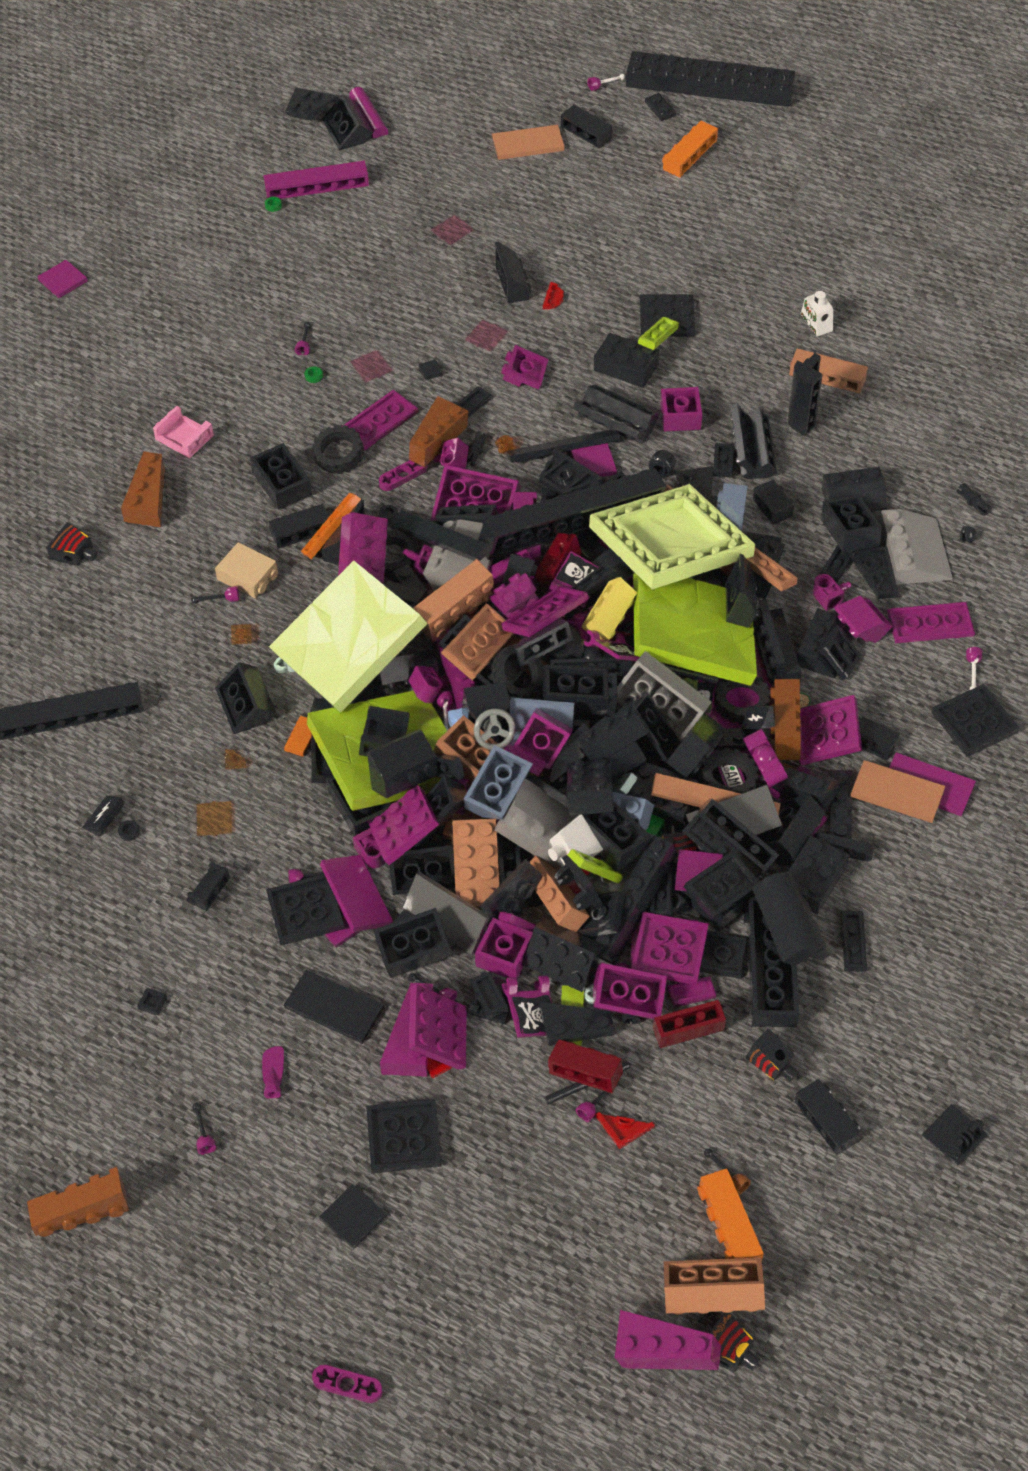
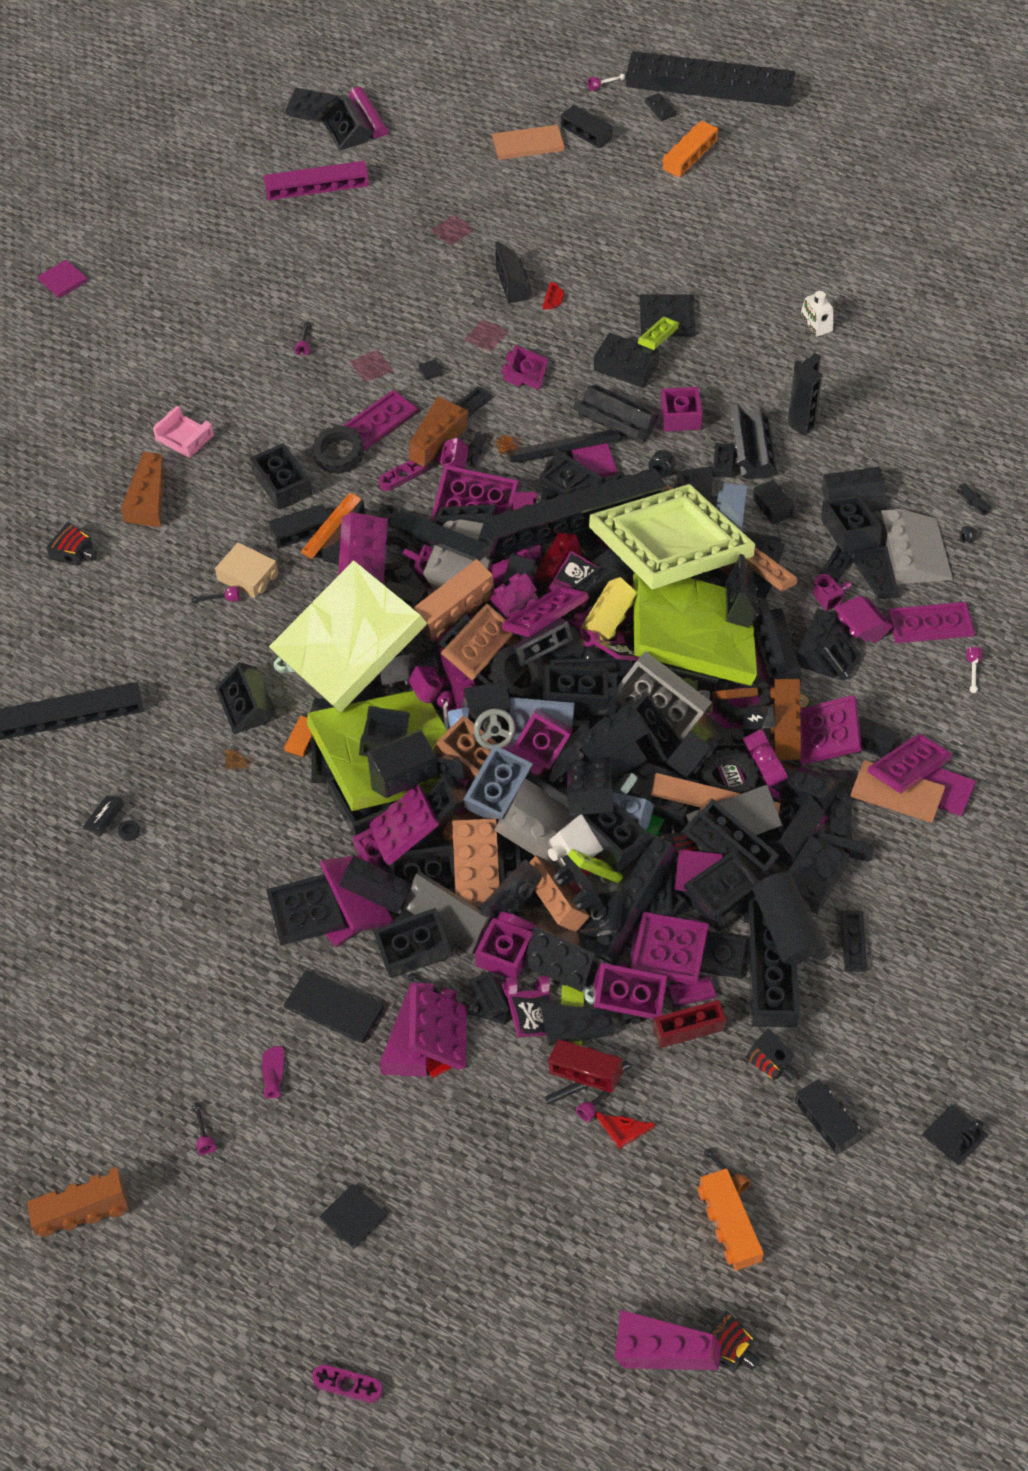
black tile [137,988,167,1016] -> none
black hinge [186,862,230,911] -> none
clear orange piece [197,801,232,837] -> none
clear orange tile [231,624,252,645] -> none
green tile [265,196,282,212] -> none
magenta hinge [288,869,324,883] -> none
green tile [304,366,323,383] -> none
black plate [366,1099,442,1174] -> none
nougat brick [664,1258,765,1315] -> none
nougat brick [789,349,868,394] -> none
black plate [931,684,1019,757] -> none
none -> black brick [339,855,412,914]
none -> dark orange tile [713,688,758,700]
none -> magenta tile [867,733,952,794]

